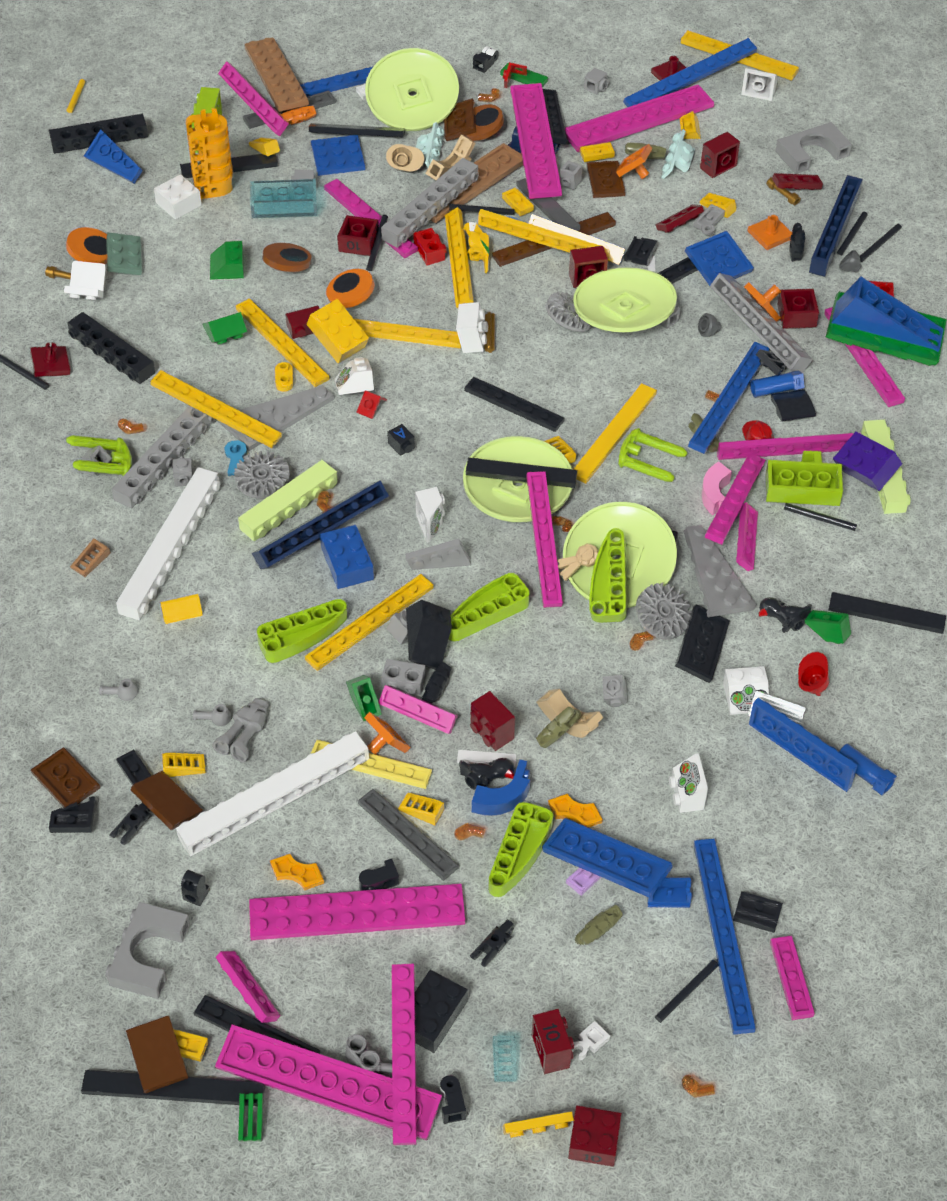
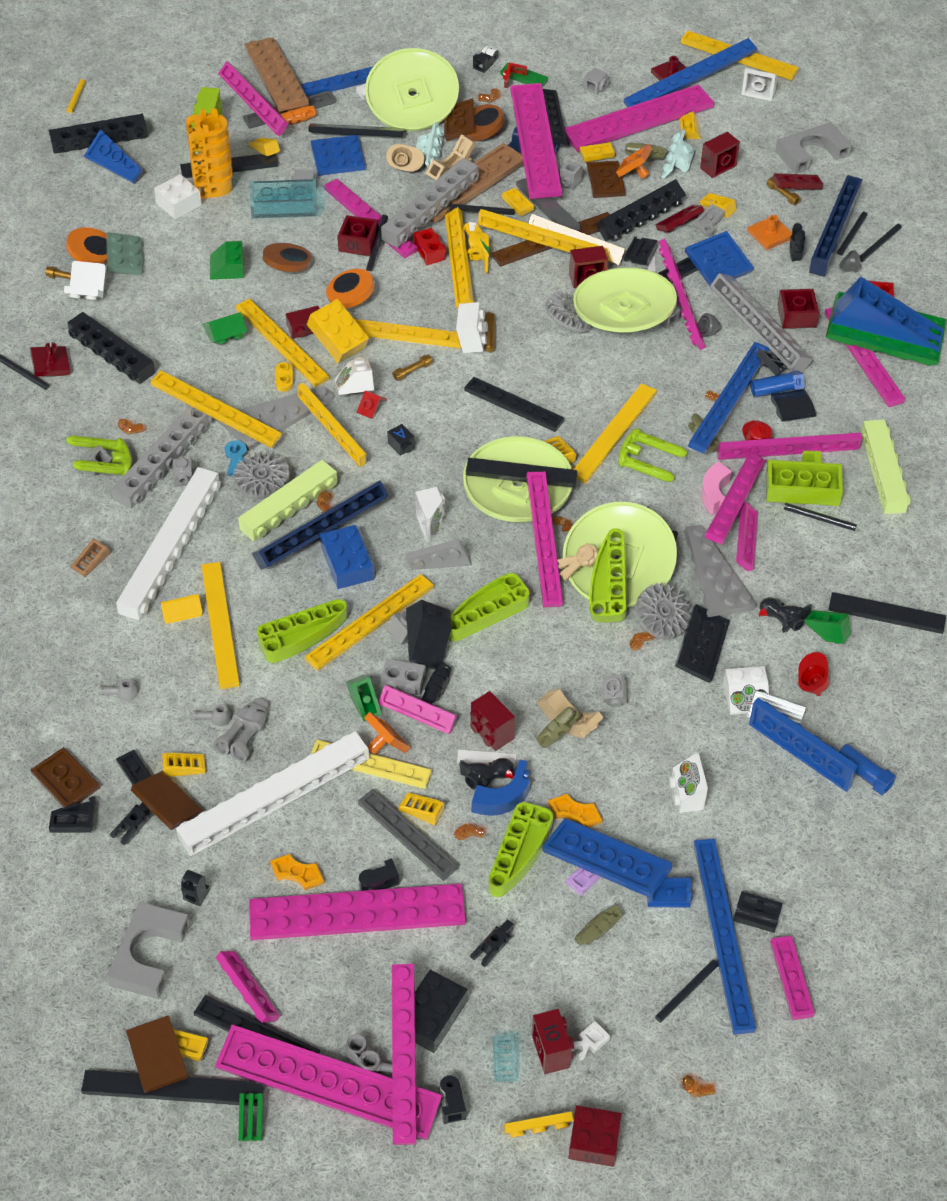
orange tile [744,282,781,322] -> none
dark purple brick [833,431,903,491] -> none
none -> yellow tile [201,562,240,689]
none -> yellow tile [298,383,366,467]
none -> pearl gold bar [392,354,433,381]
none -> black brick [596,179,686,241]
none -> dark pink plate [659,238,706,350]

